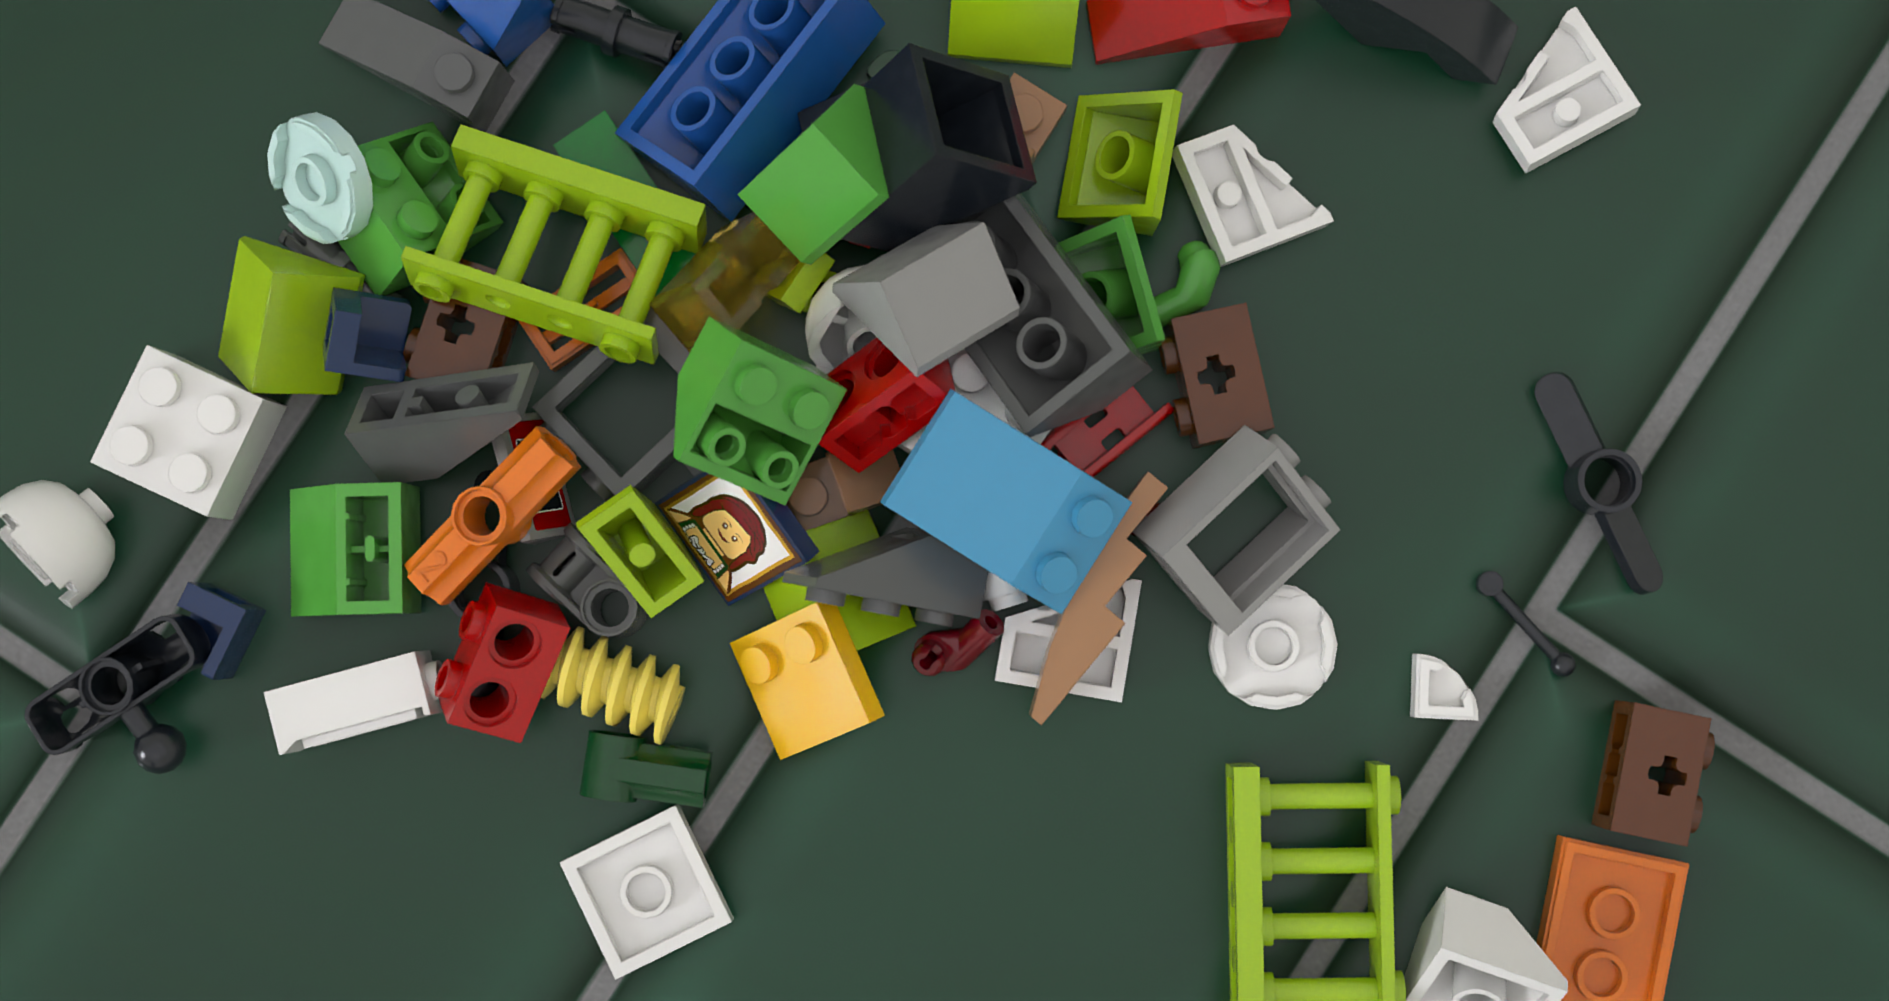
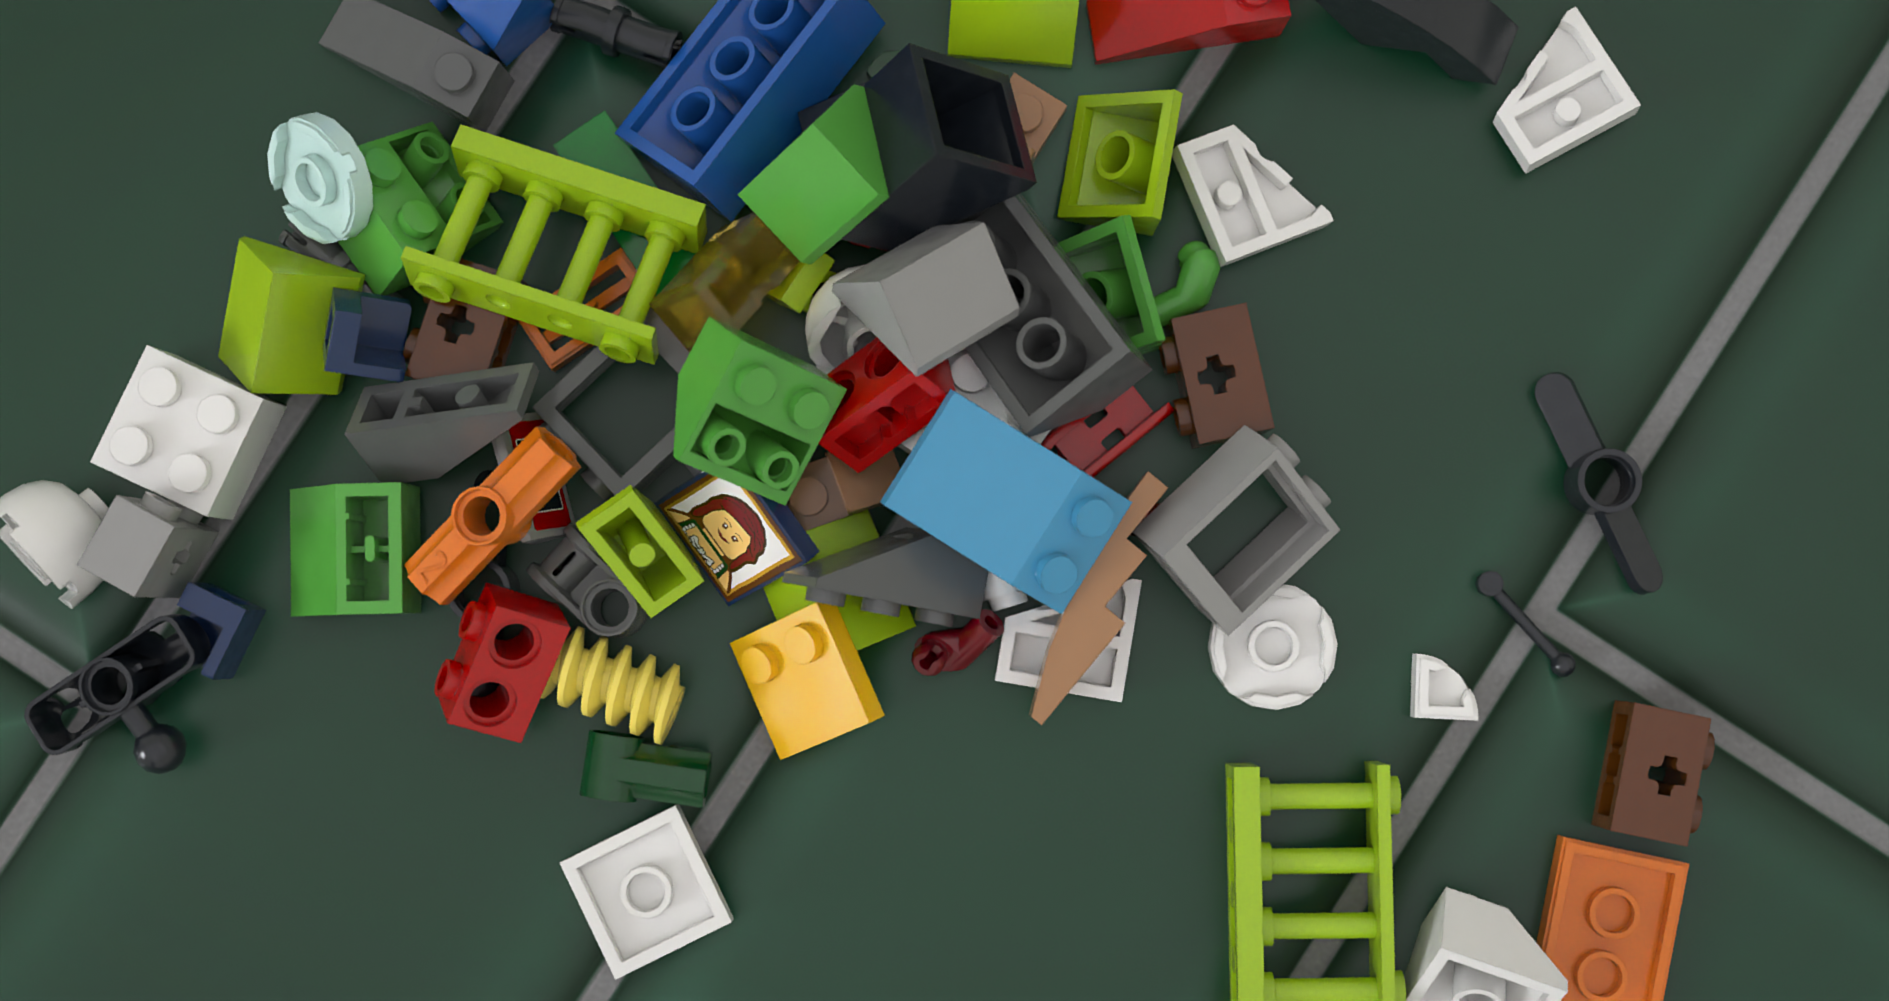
white window [264,651,443,755] -> none
none -> light grey brick [77,491,219,598]

